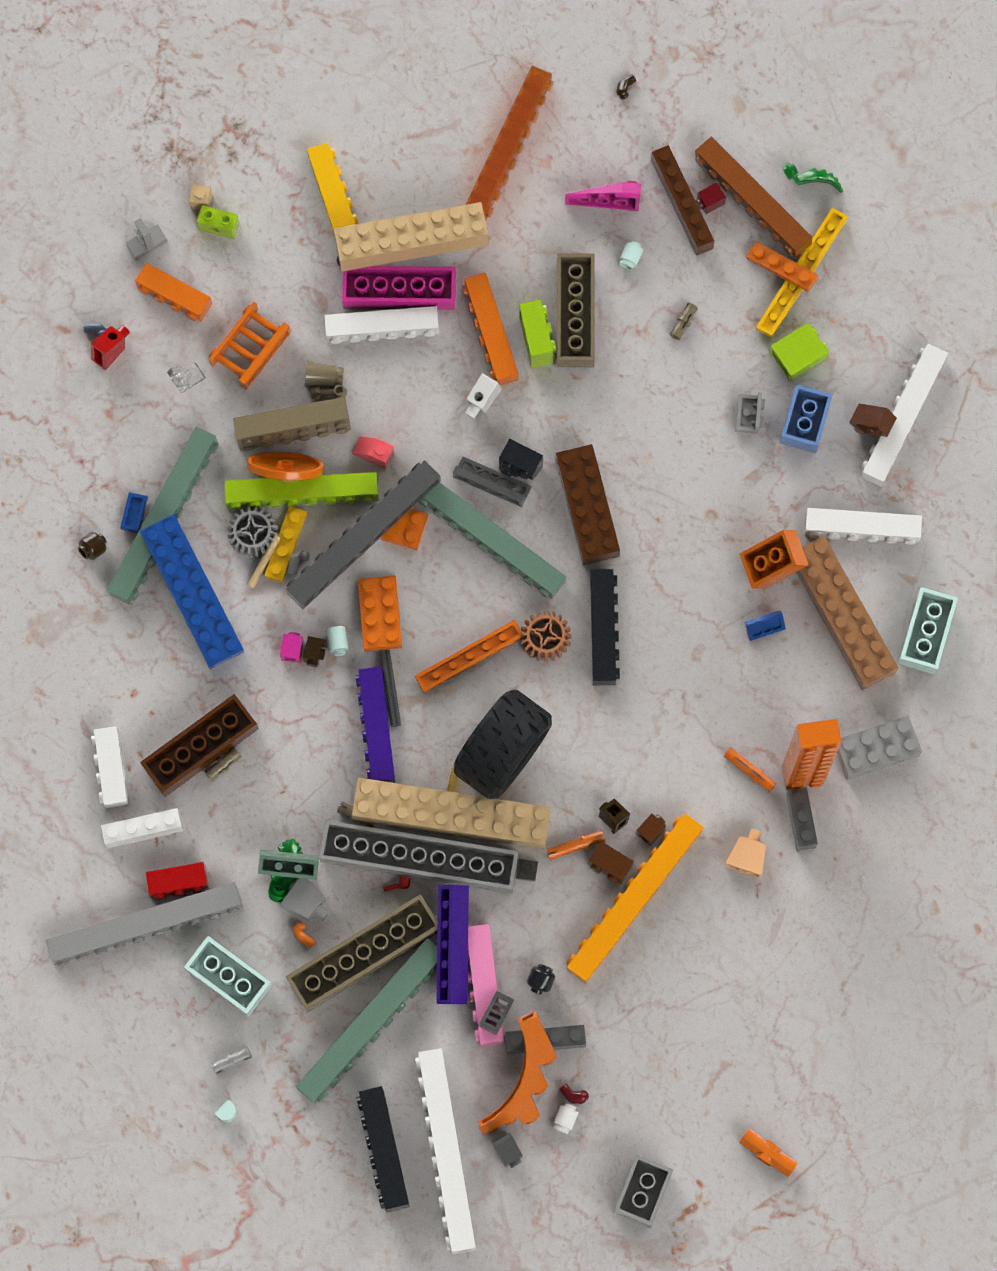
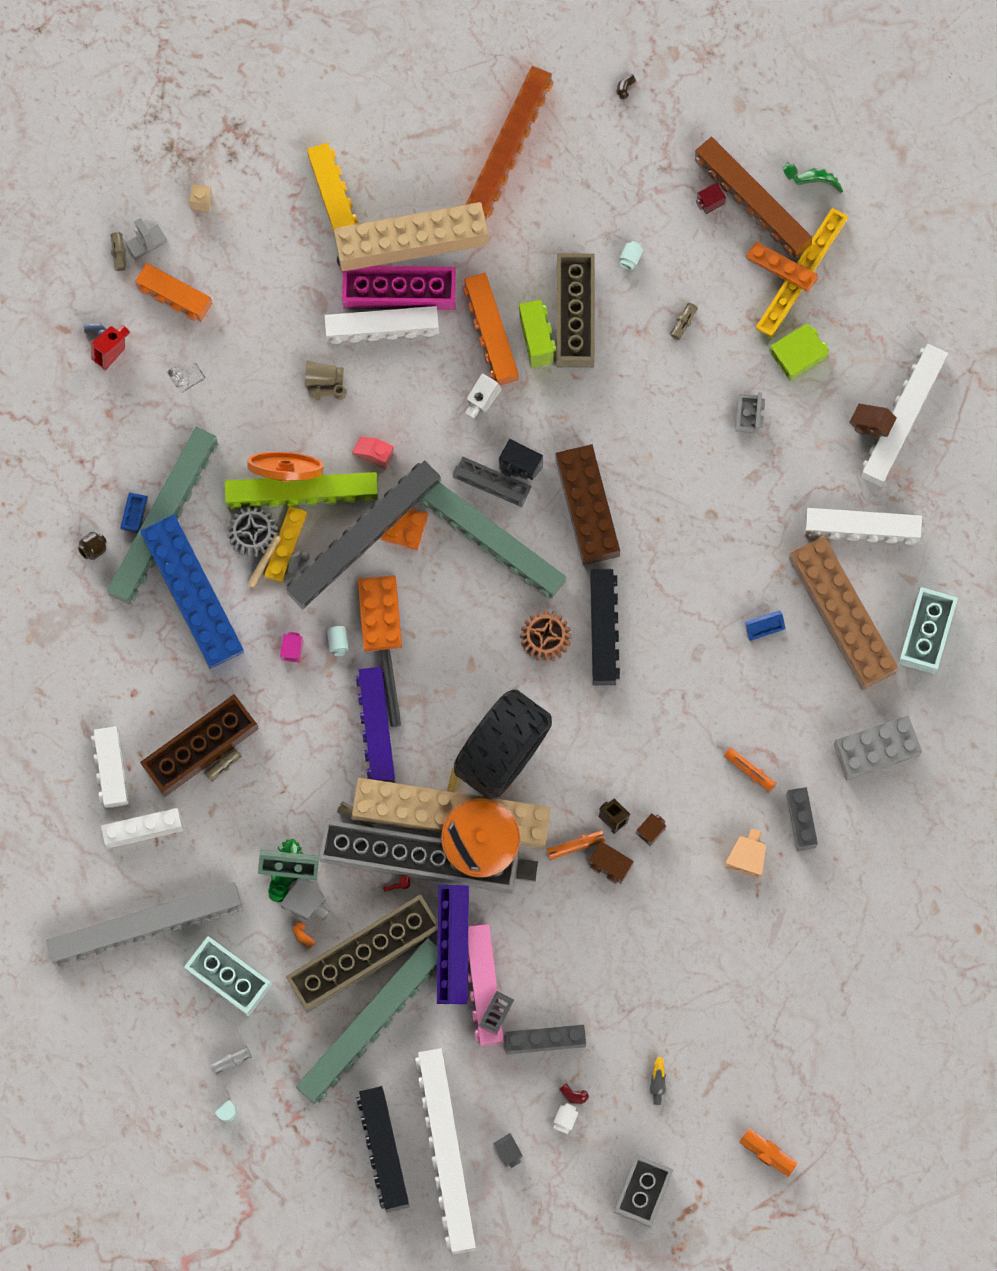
red brick [146,862,209,900] -> none
lime brick [197,205,240,239] -> none
orange fence [209,302,291,390] -> none
dark tan brick [233,397,351,452] -> none
dark brown brick [303,636,328,667] -> none
orange plate [415,620,522,694] -> none
orange arch [478,1011,557,1134] -> none
black head [527,964,555,995] -> none
dark pink wedge [565,181,641,211] -> none
light orange brick [566,813,704,984] -> none
reddish brown brick [651,145,715,256] -> none
orange brick [739,530,809,589] -> none
medium blue brick [780,384,833,453] -> none
orange brick [782,719,842,790] -> none
none -> dark tan pin [110,232,127,271]
none -> orange dish [441,799,520,878]
none -> dark grey piece [650,1057,666,1105]

